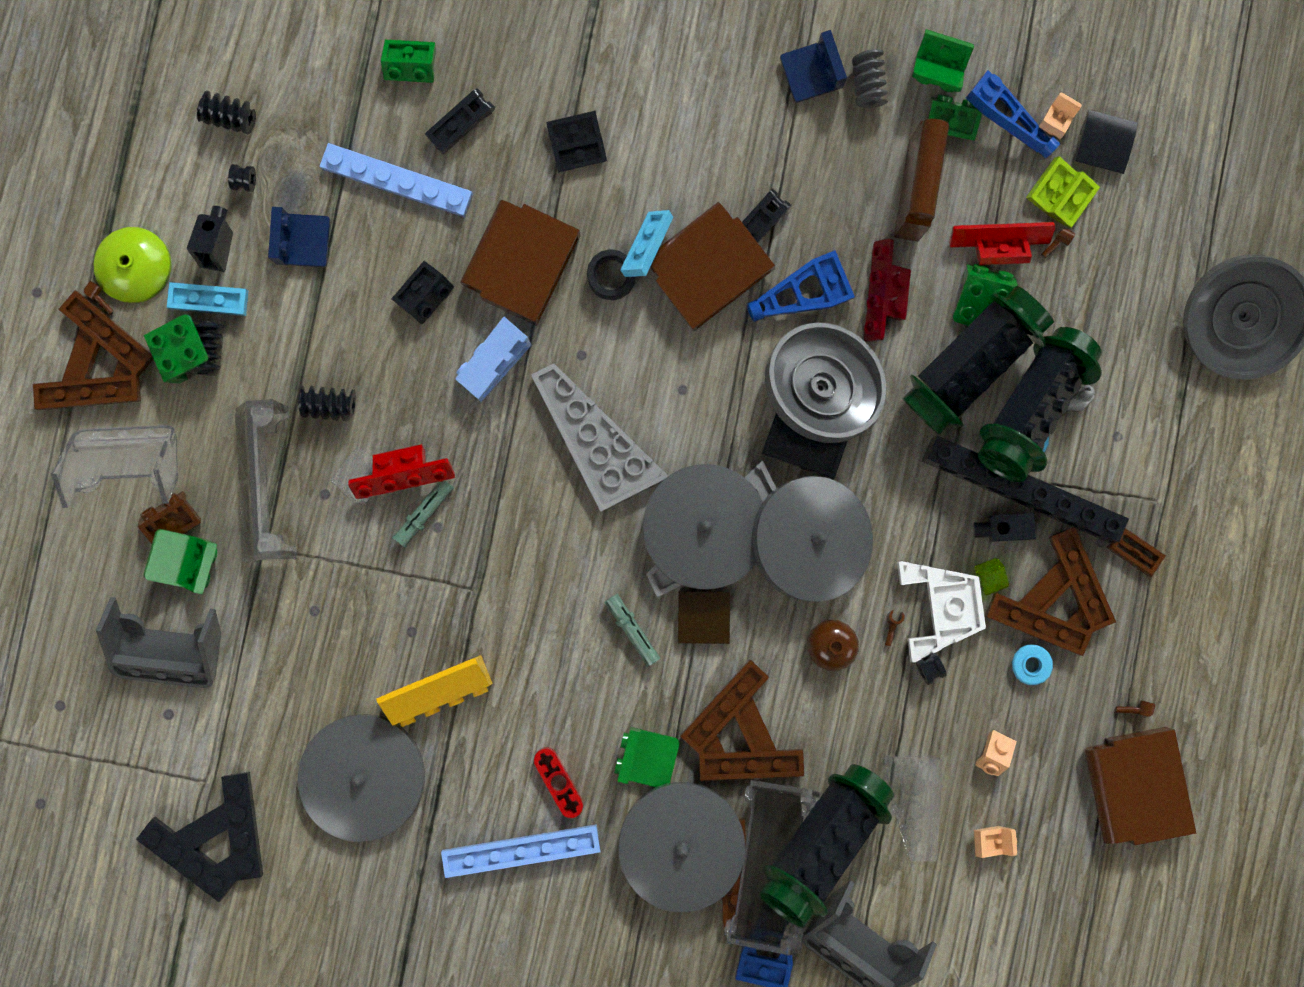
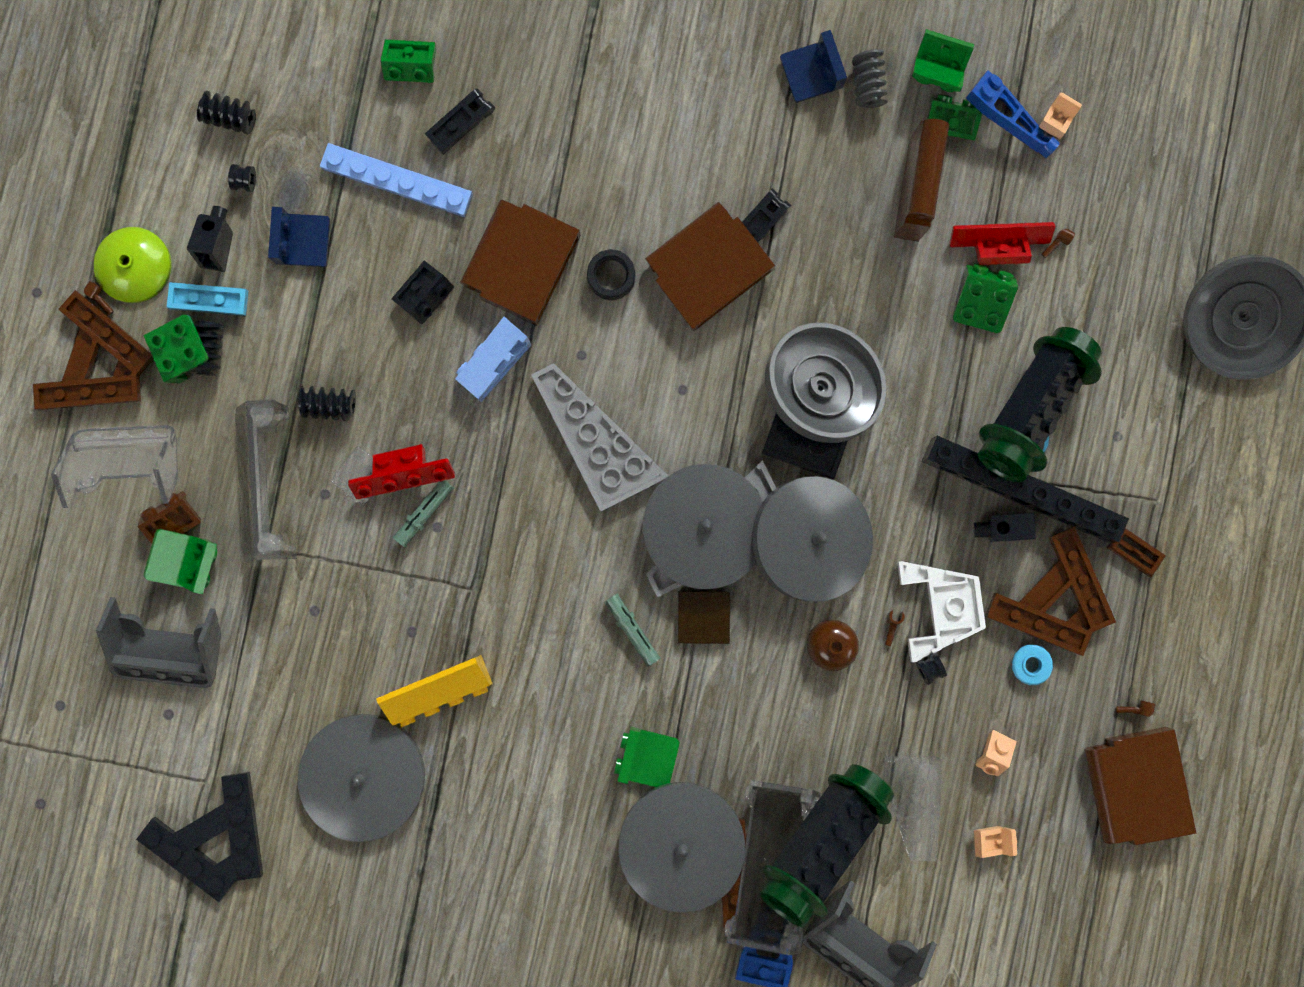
light blue plate [441,824,601,878] -> none
red beam [534,747,583,818] -> none
black slope [546,111,607,173] -> none
medium azure plate [620,210,673,277] -> none
reddish brown plate [680,659,804,781] -> none
blue plate [746,250,855,322] -> none
dark red bracket [864,238,911,342] -> none
black brick [902,286,1054,435] -> none
clear neon green slope [974,558,1009,596] -> none
lime slope [1026,156,1100,228] -> none
light grey arm [1068,385,1095,411] -> none
black slope [1073,110,1138,174] -> none

